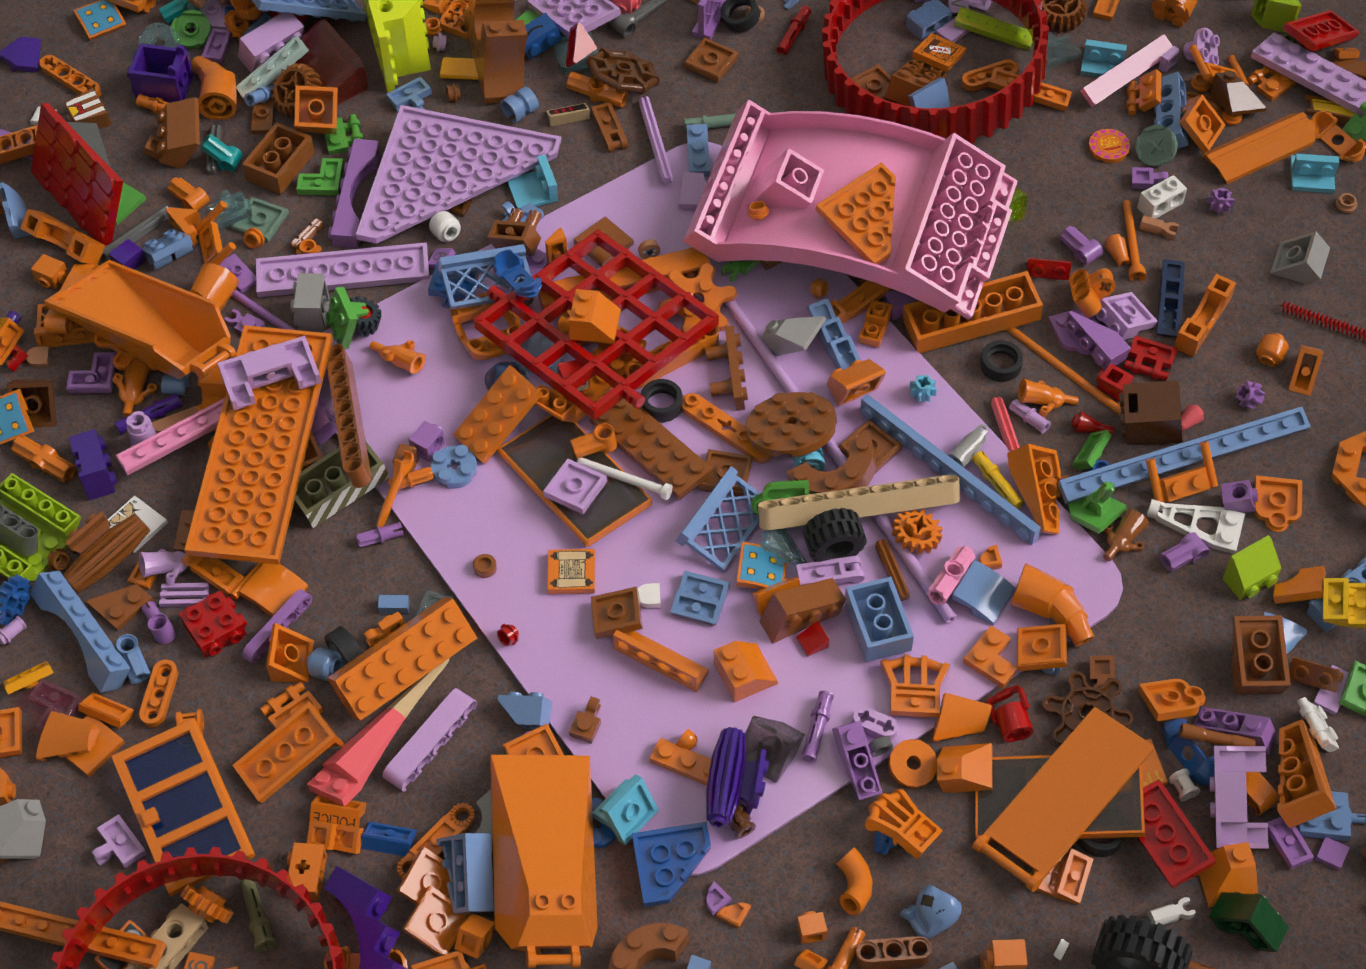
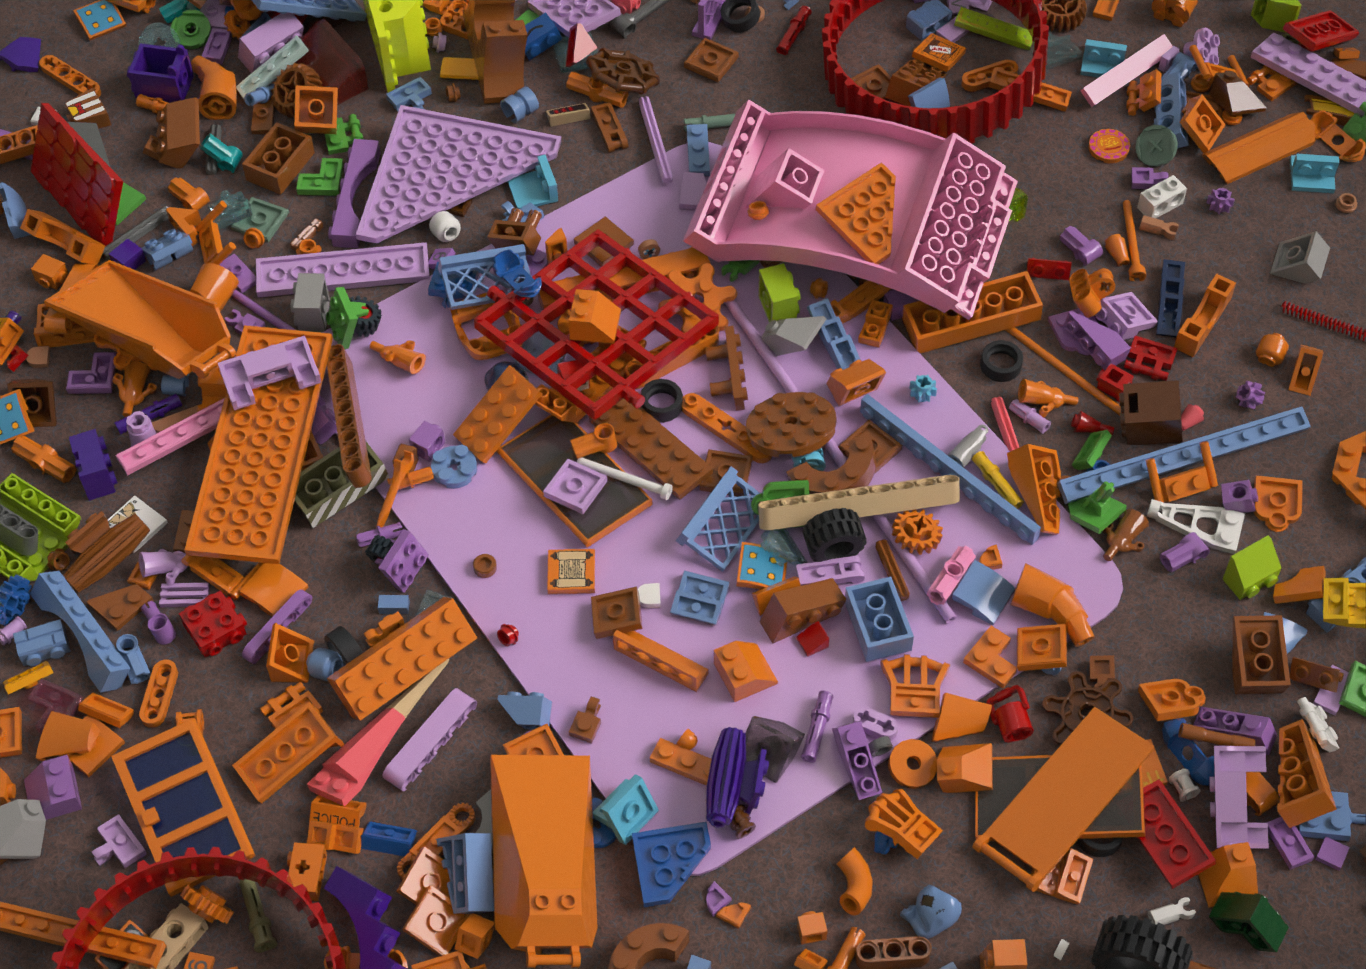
none -> medium blue brick [13,619,71,666]
none -> medium lavender slope [24,755,82,820]
none -> medium lavender plate [365,529,429,593]
none -> lime brick [758,263,801,323]
none -> medium blue piece [1162,52,1197,80]

